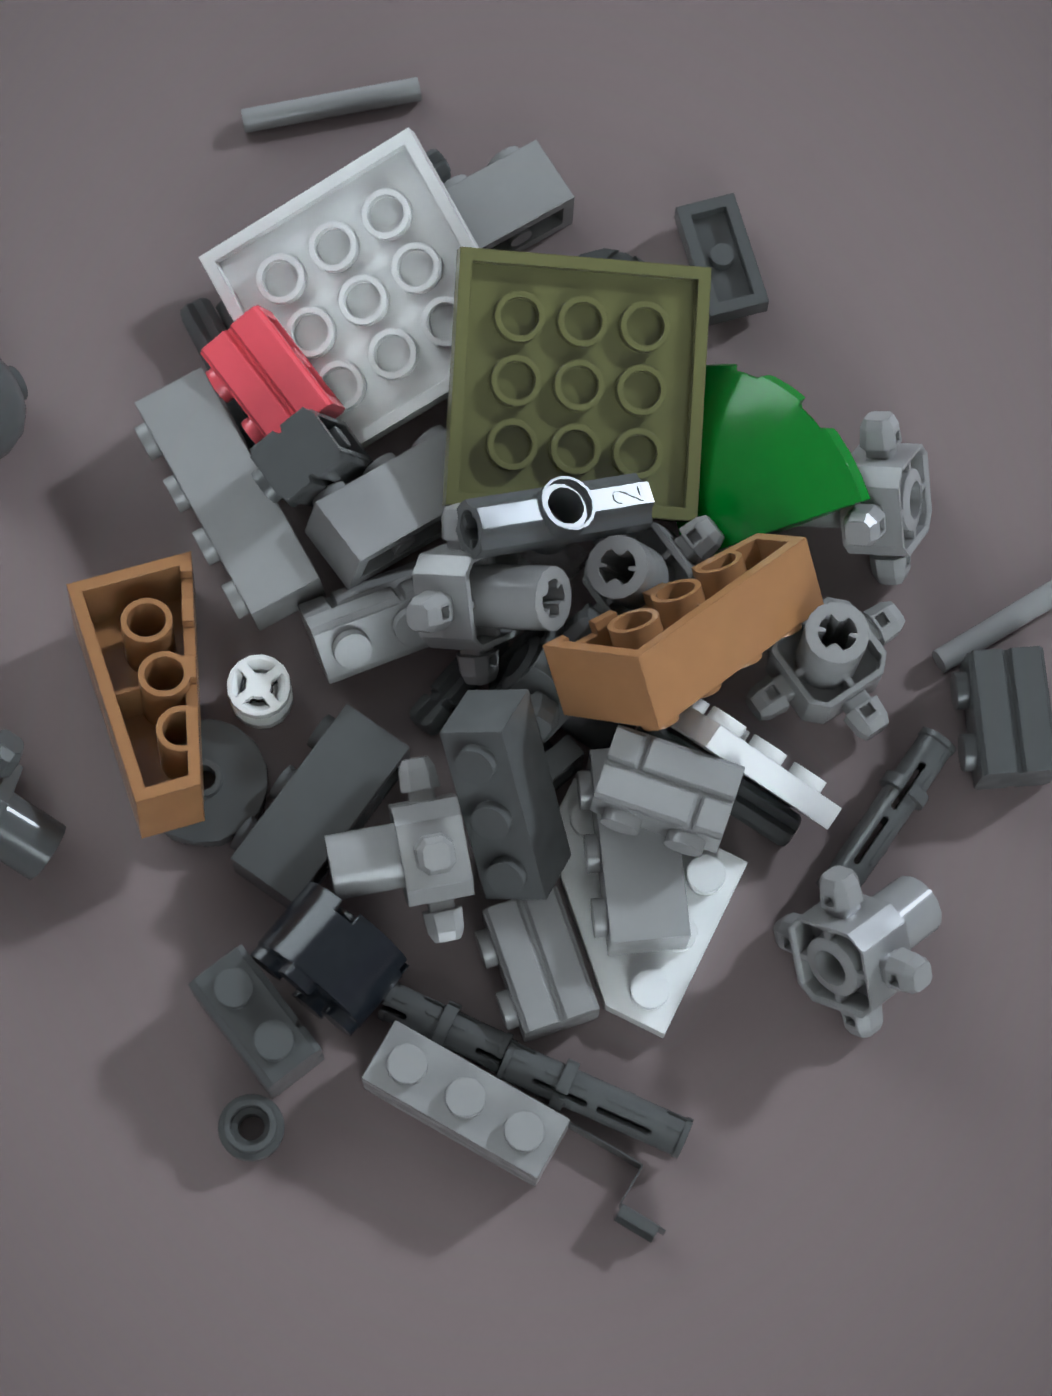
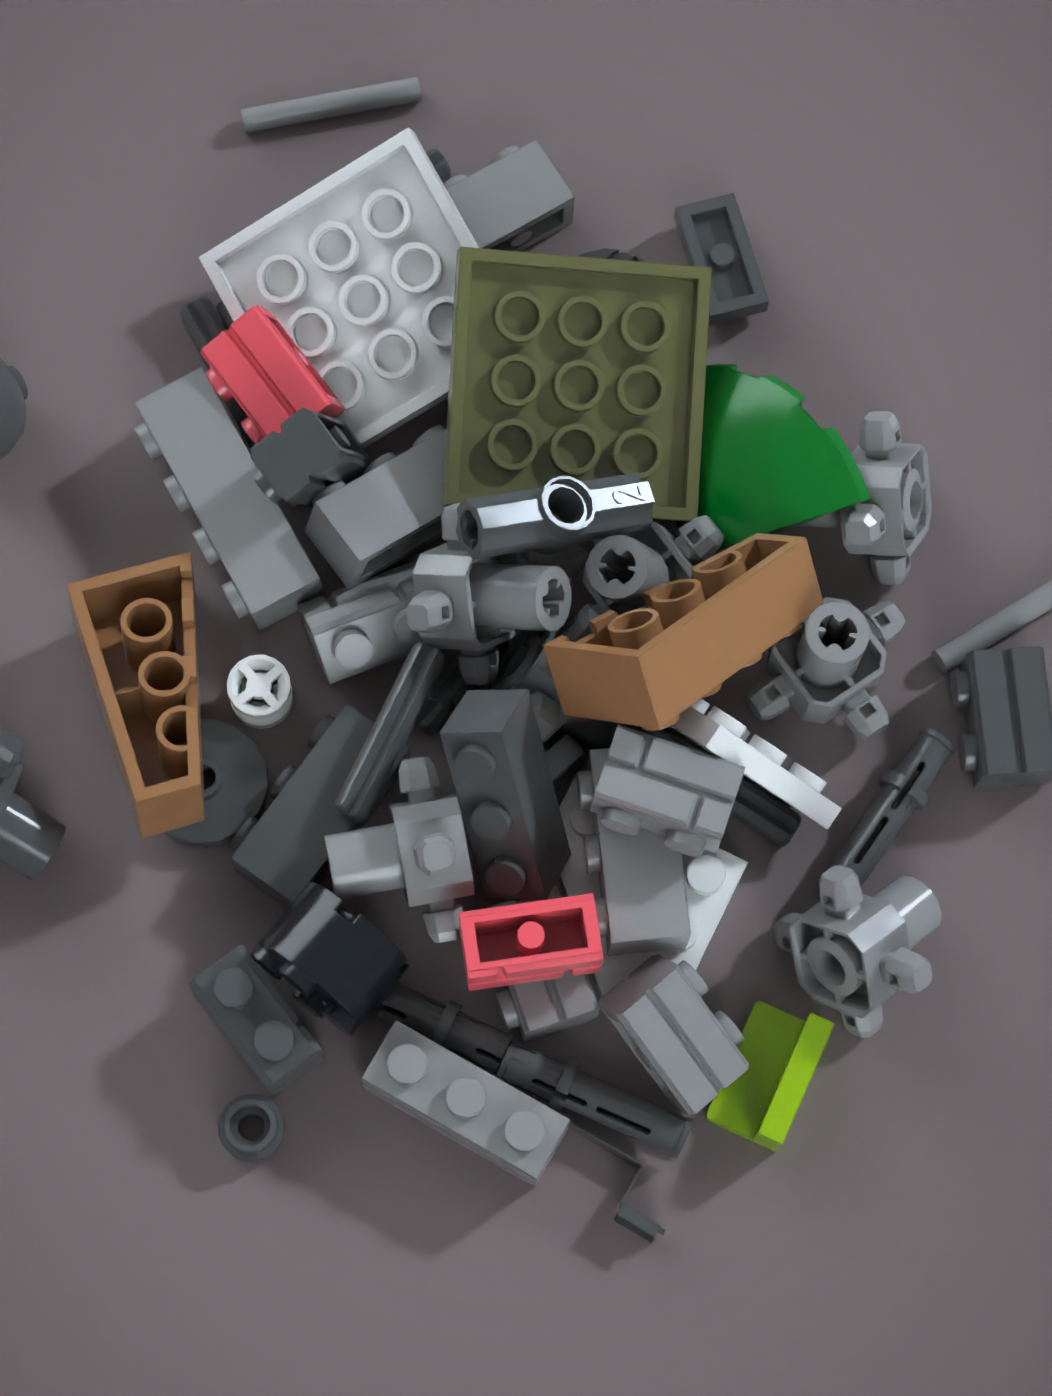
none -> dark grey axle [335,642,445,823]
none -> coral brick [459,893,603,991]
none -> light grey brick [597,954,749,1116]
none -> lime panel [706,1001,835,1152]

